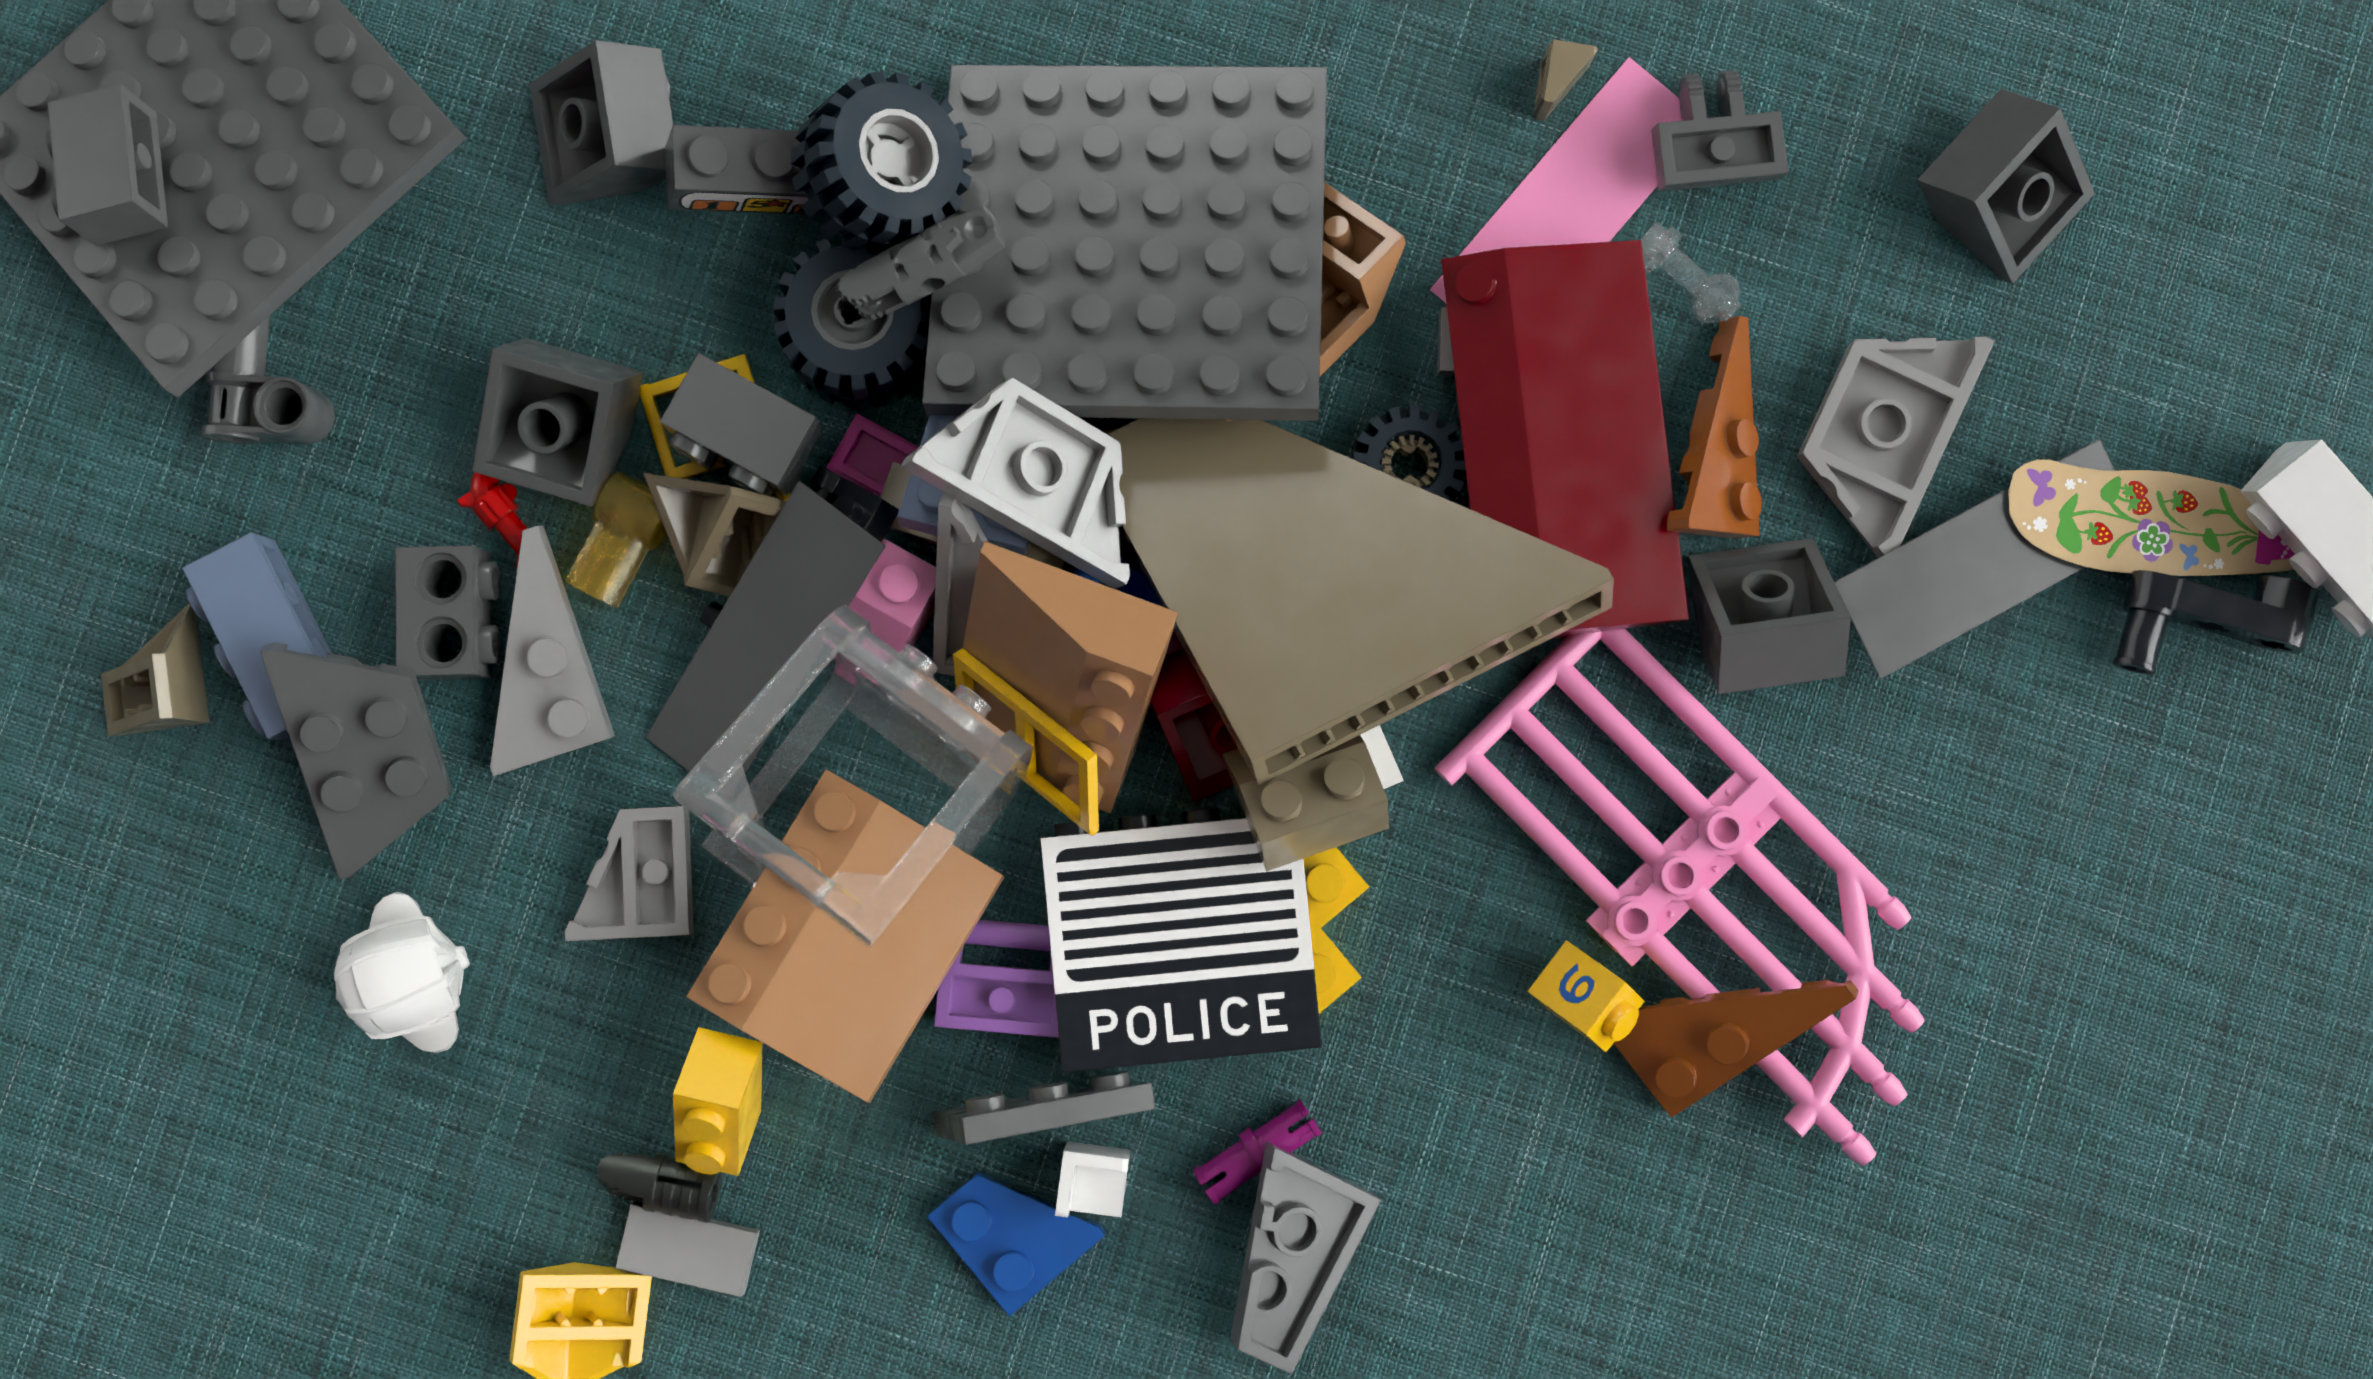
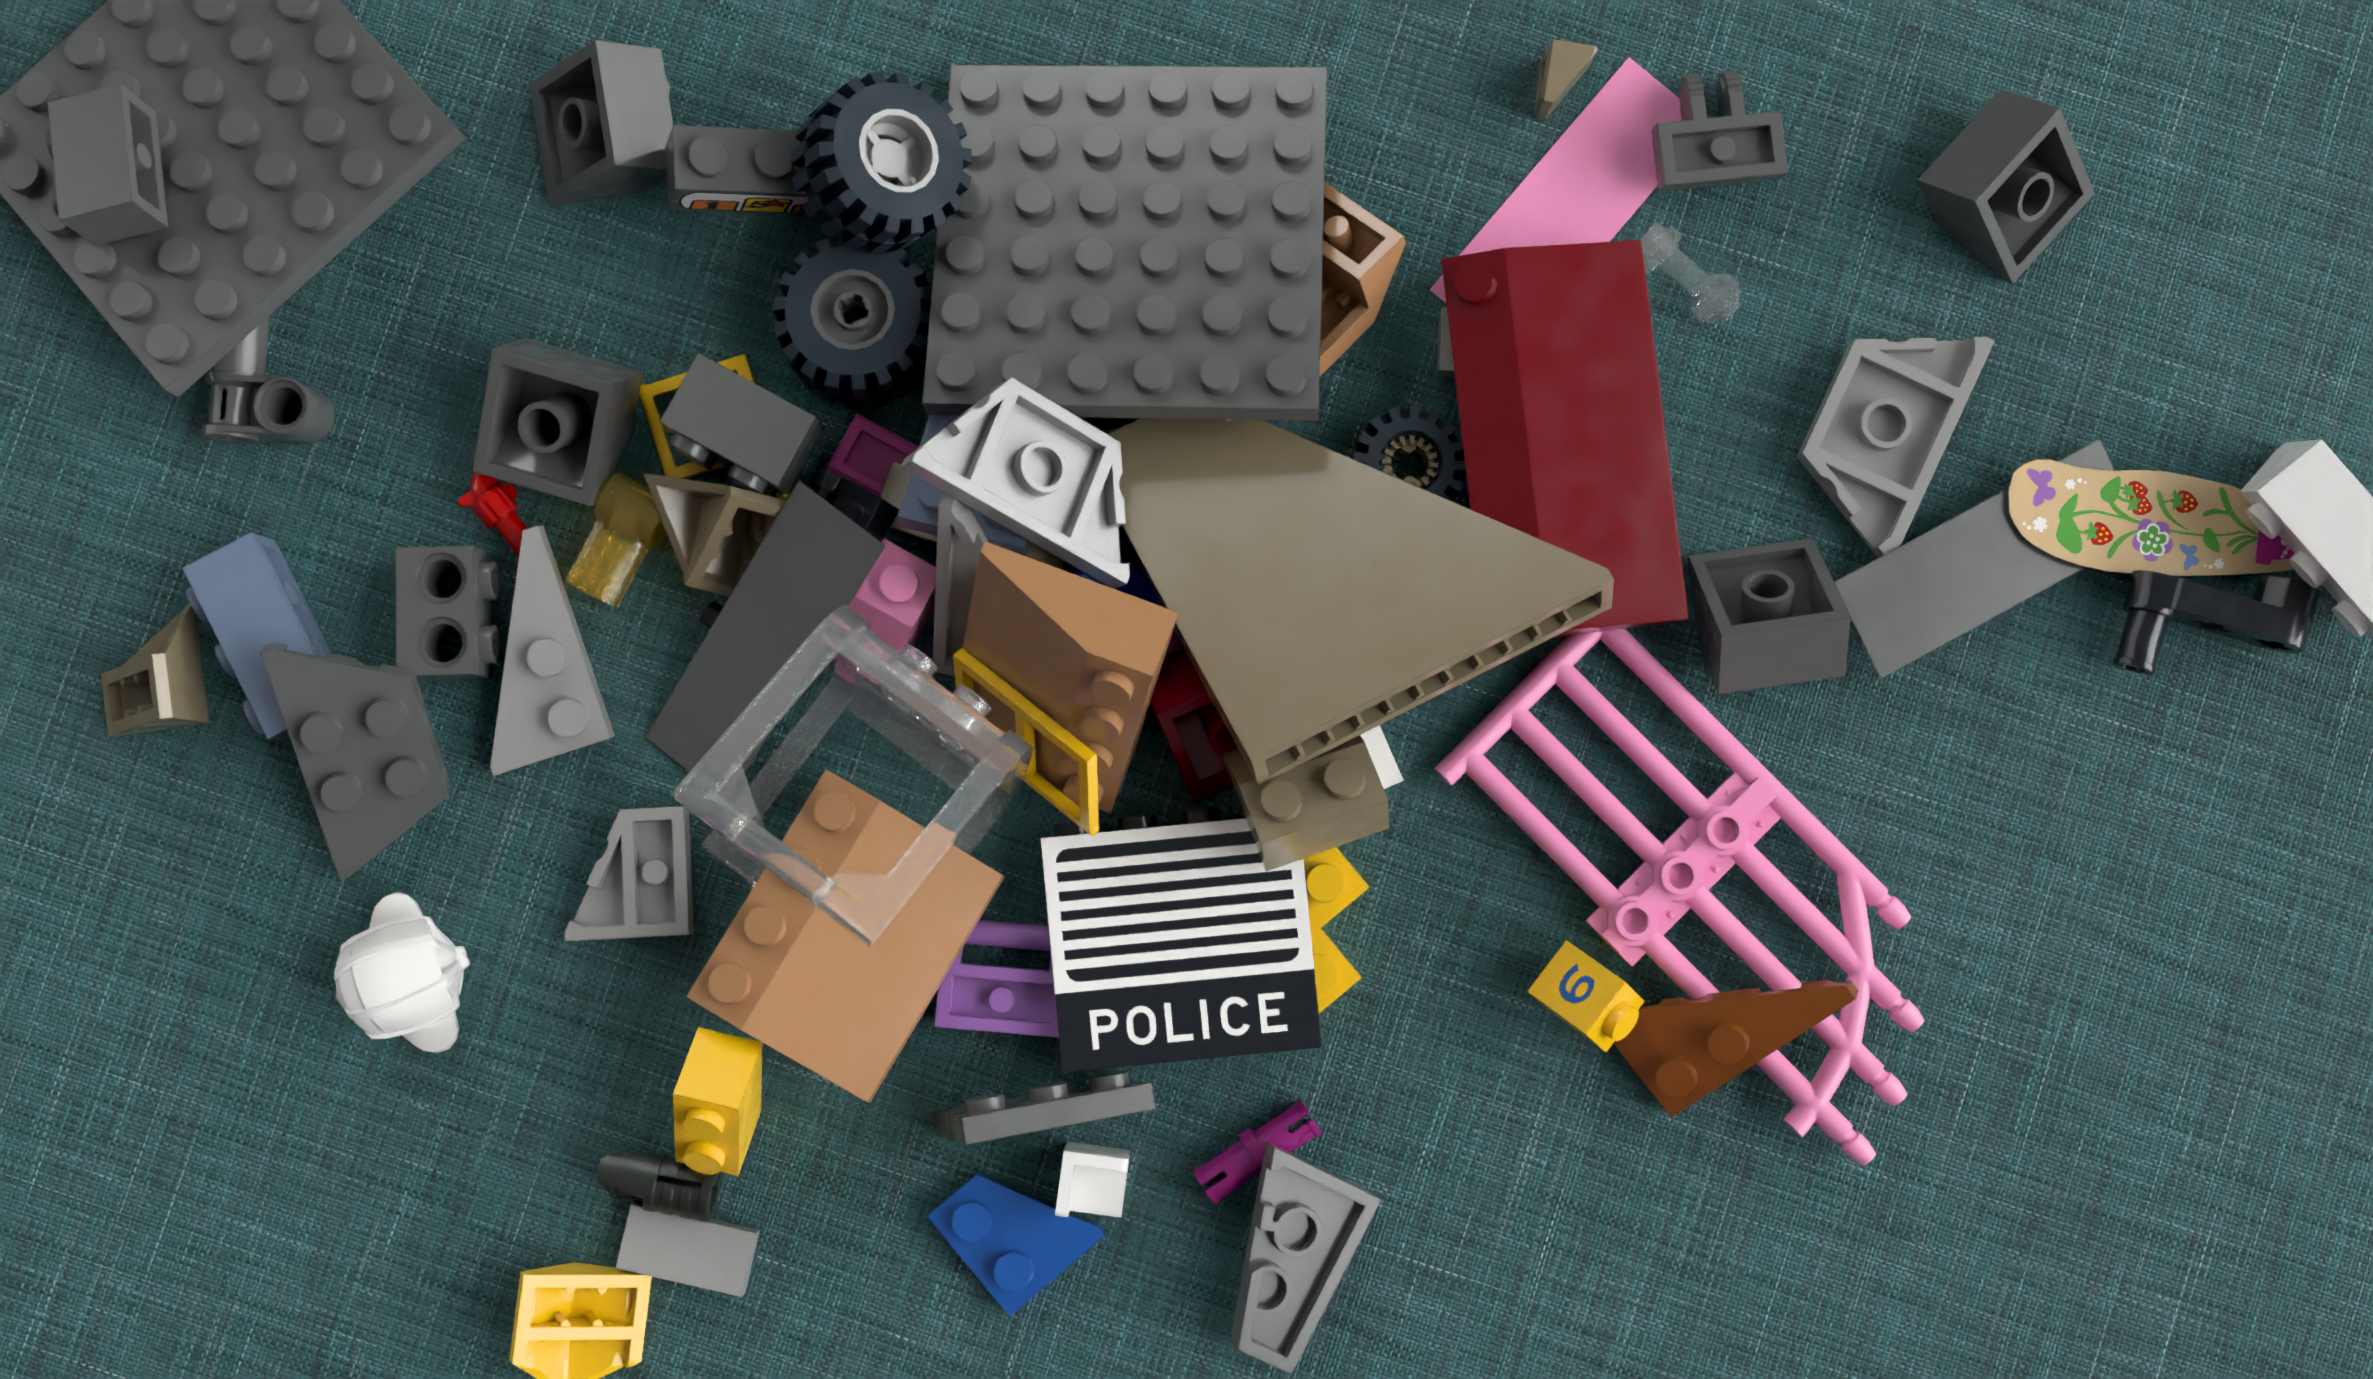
dark grey hinge [837,206,1006,321] -> none
dark orange wing [1667,316,1762,539] -> none

